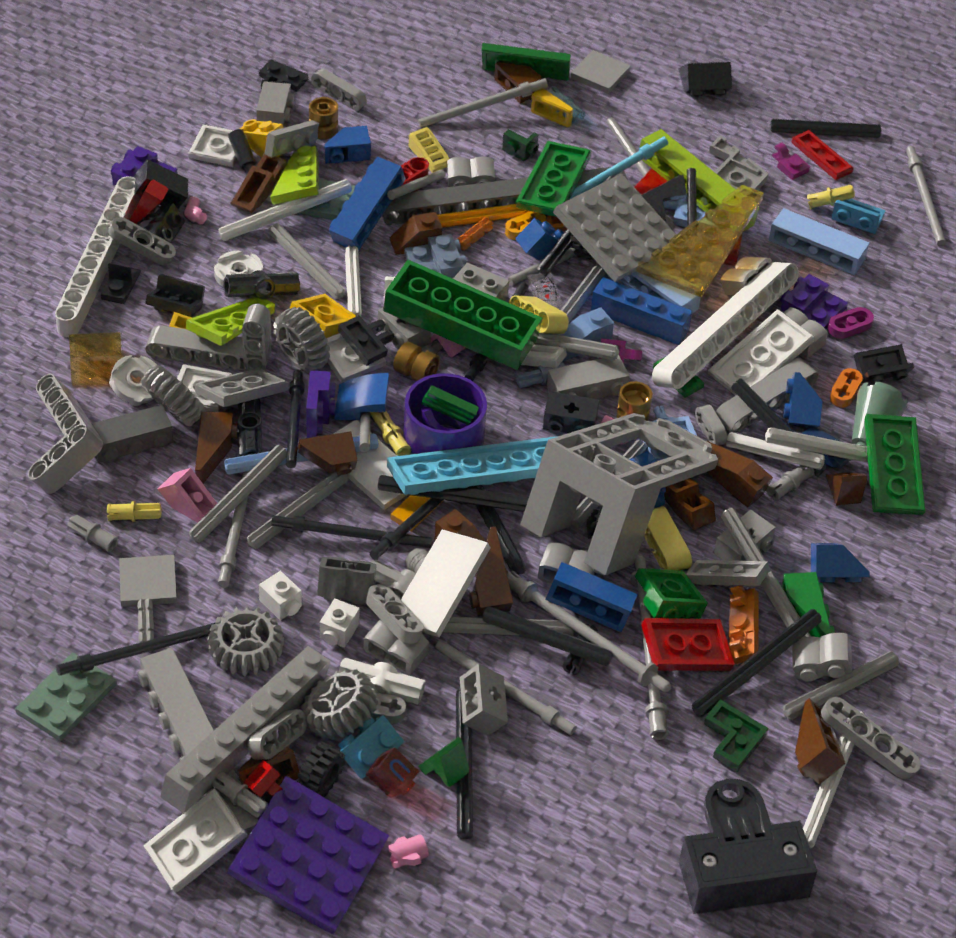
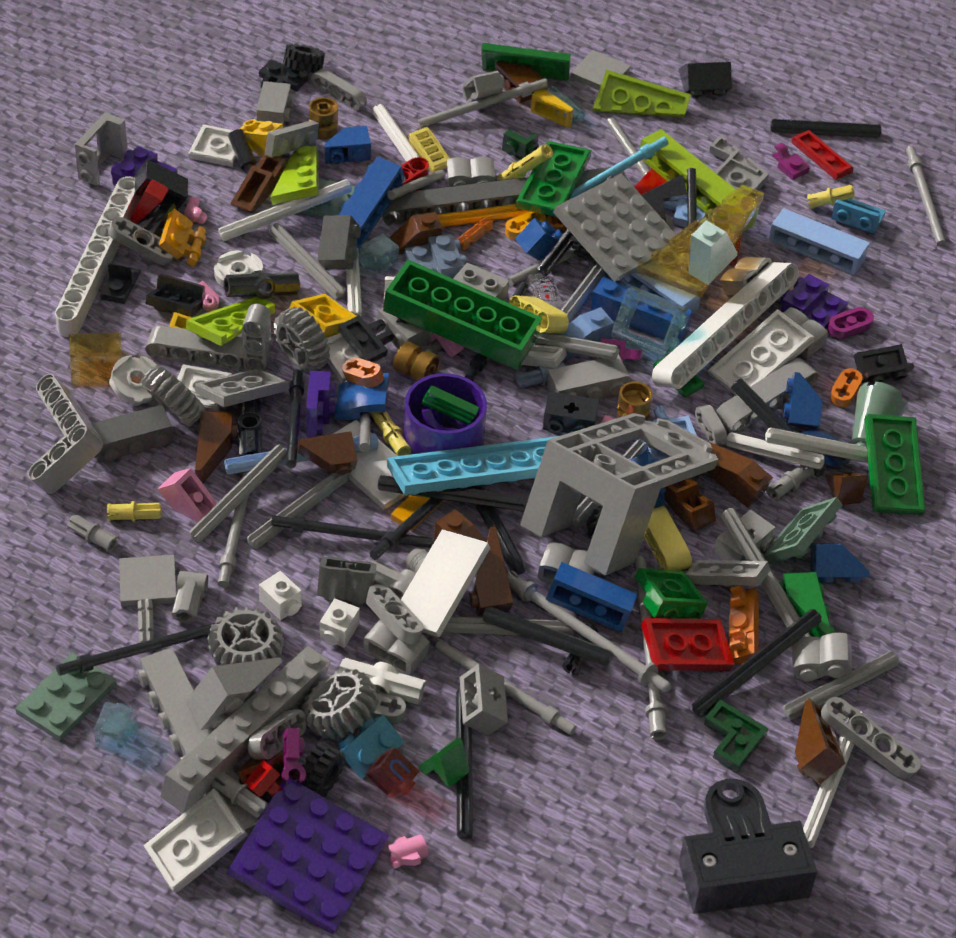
none -> light grey window [75,112,128,186]
none -> clear light blue brick [94,702,138,751]
none -> light orange plate [159,209,206,266]
none -> light grey piece [172,571,209,624]
none -> light grey slope [186,658,282,730]
none -> bright pink arm [199,281,219,312]
none -> magenta plate [282,728,306,783]
none -> black tyre [283,44,326,73]
none -> dark grey brick [317,215,361,270]
none -> orange beam [342,358,384,388]
none -> clear light blue brick [360,233,398,275]
none -> white axle [373,104,420,162]
none -> light grey brick [462,71,505,103]
none -> light yellow pin [497,144,553,181]
none -> lime wing [593,69,691,118]
none -> clear light blue window [611,286,688,357]
none -> light aqua slope [688,220,737,285]
none -> sand green plate [763,497,843,564]

